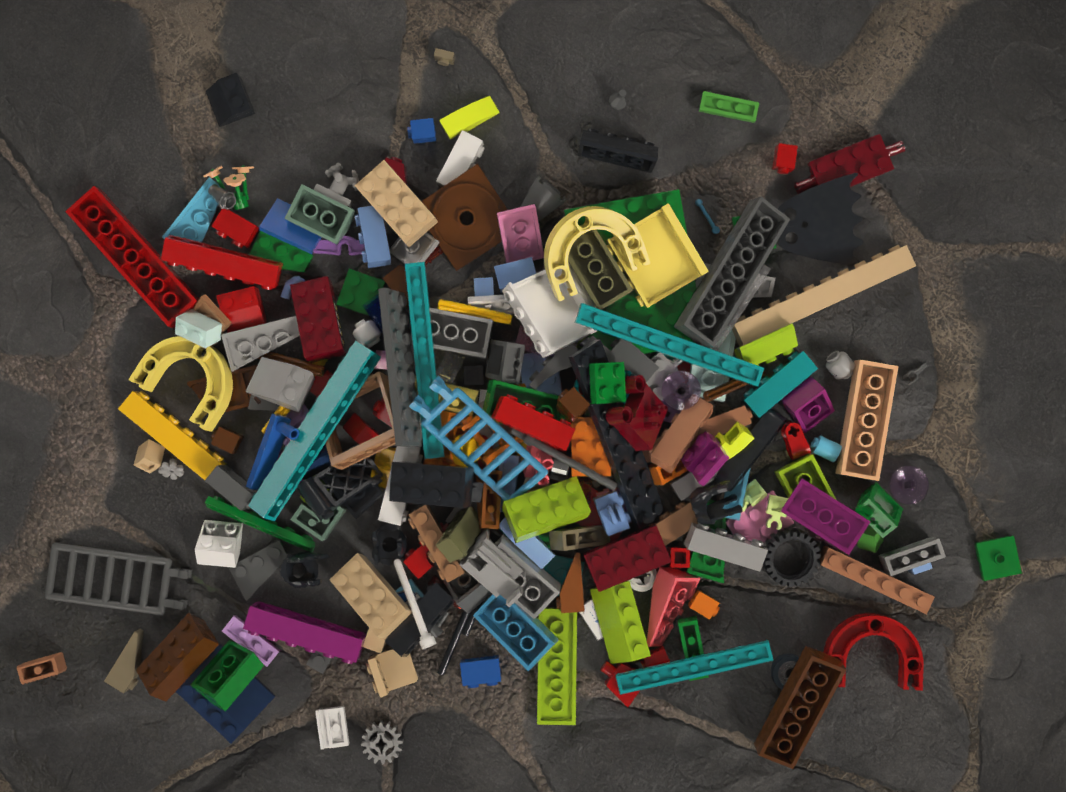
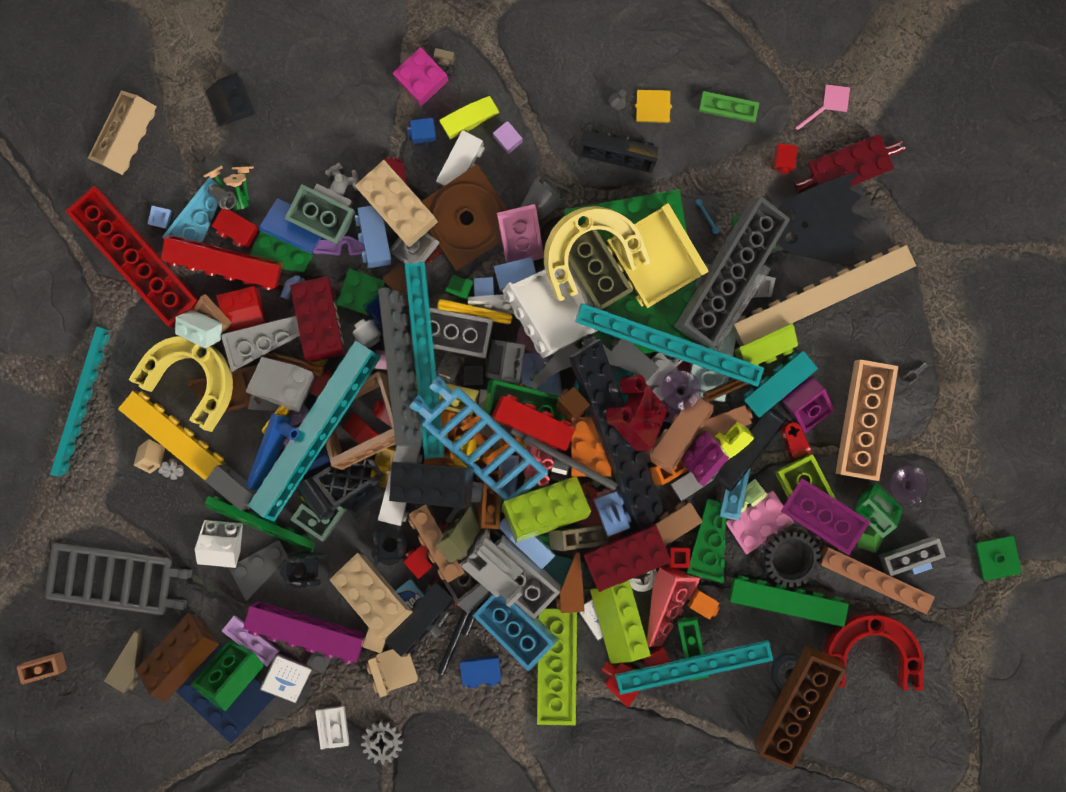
reddish brown brick [211,426,244,454] -> none
white piece [394,559,437,649] -> none
green plate [589,362,626,404] -> none
light grey brick [684,523,768,572] -> none
black piece [689,480,743,524] -> none
yellowish green plate [766,494,789,530] -> none
medium azure brick [810,435,842,463] -> none
light grey head [826,351,855,379] -> none
none -> teal plate [50,327,110,477]
none -> tan slope [88,90,157,175]
none -> light blue tile [148,206,173,229]
none -> white tile [260,653,312,703]
none -> dark pink brick [393,47,448,106]
none -> green panel [445,275,474,301]
none -> lavender panel [493,122,523,154]
none -> yellow piece [635,90,672,123]
none -> green brick [728,575,849,627]
none -> bright pink piece [796,85,850,130]

